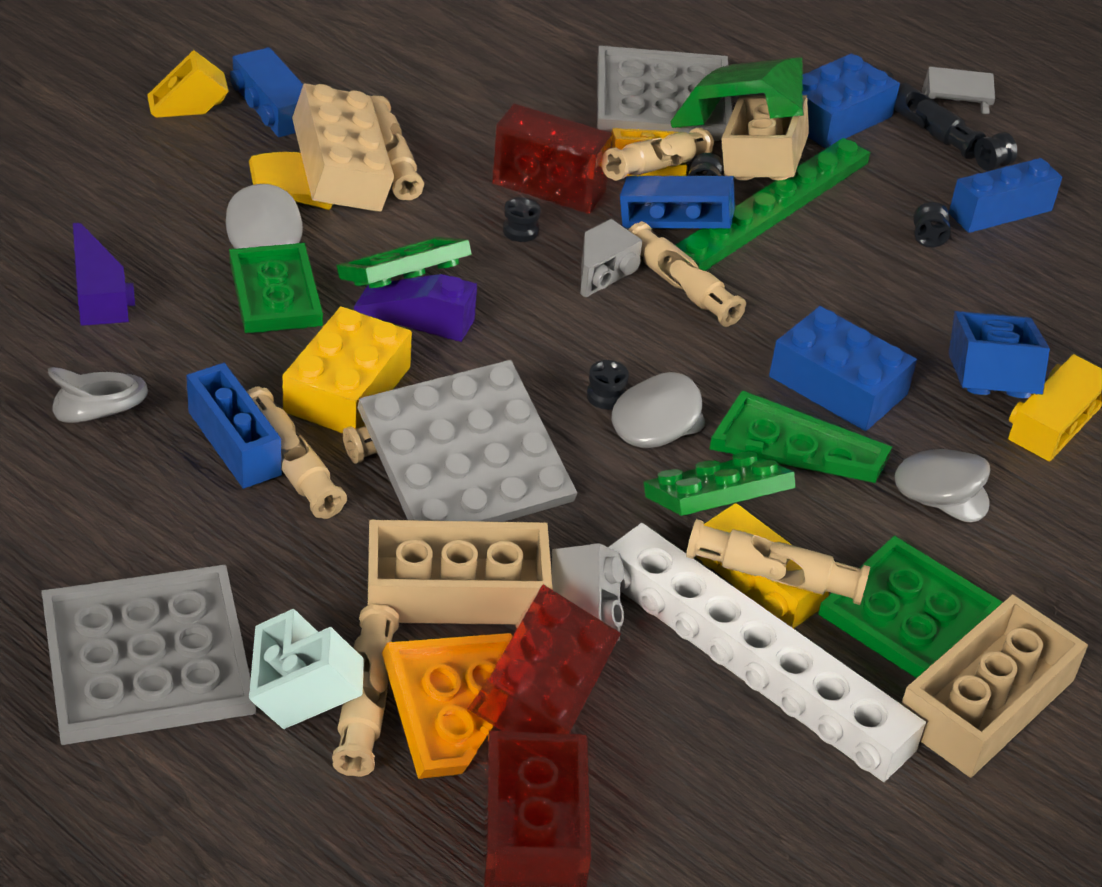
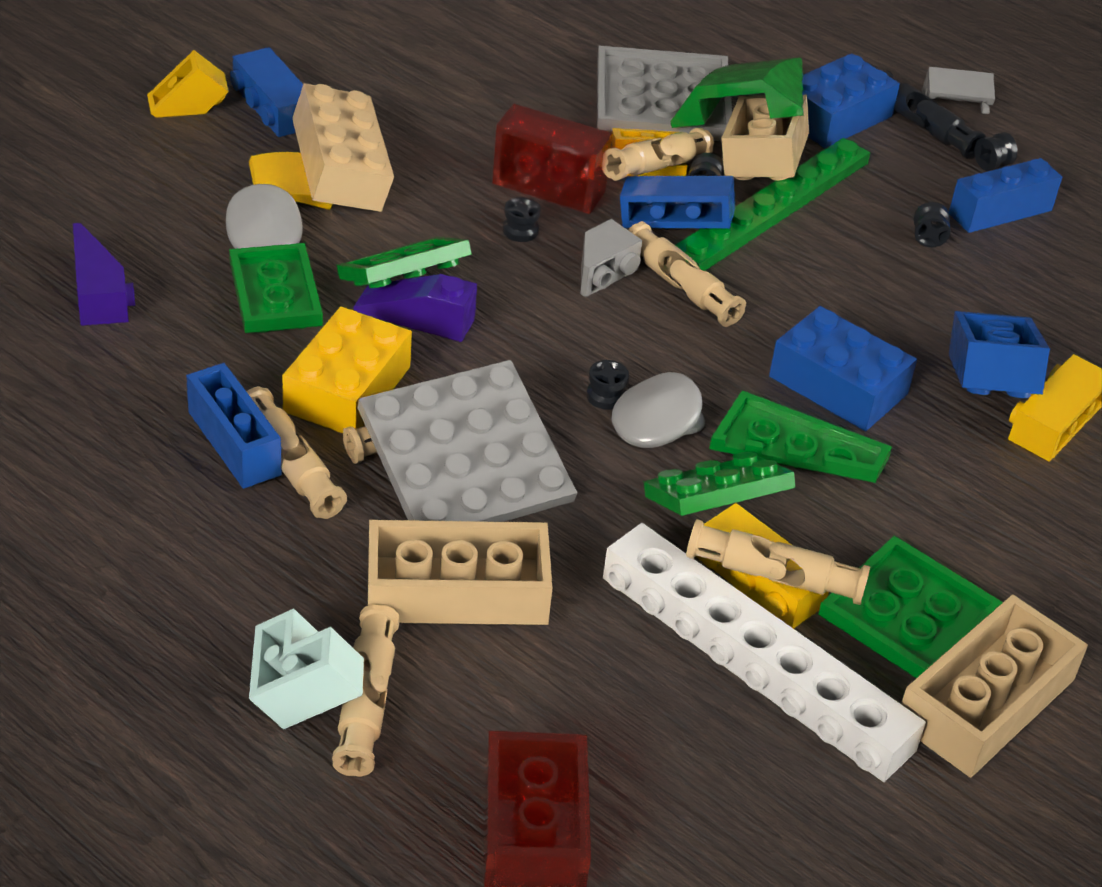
light grey plate [42,565,256,745] -> none
light grey piece [48,367,148,423] -> none
tan piece [371,95,424,200] -> none
light orange plate [382,633,527,779] -> none
clear red brick [468,584,621,759] -> none
light grey slope [552,543,624,642] -> none
light grey piece [895,449,990,522] -> none

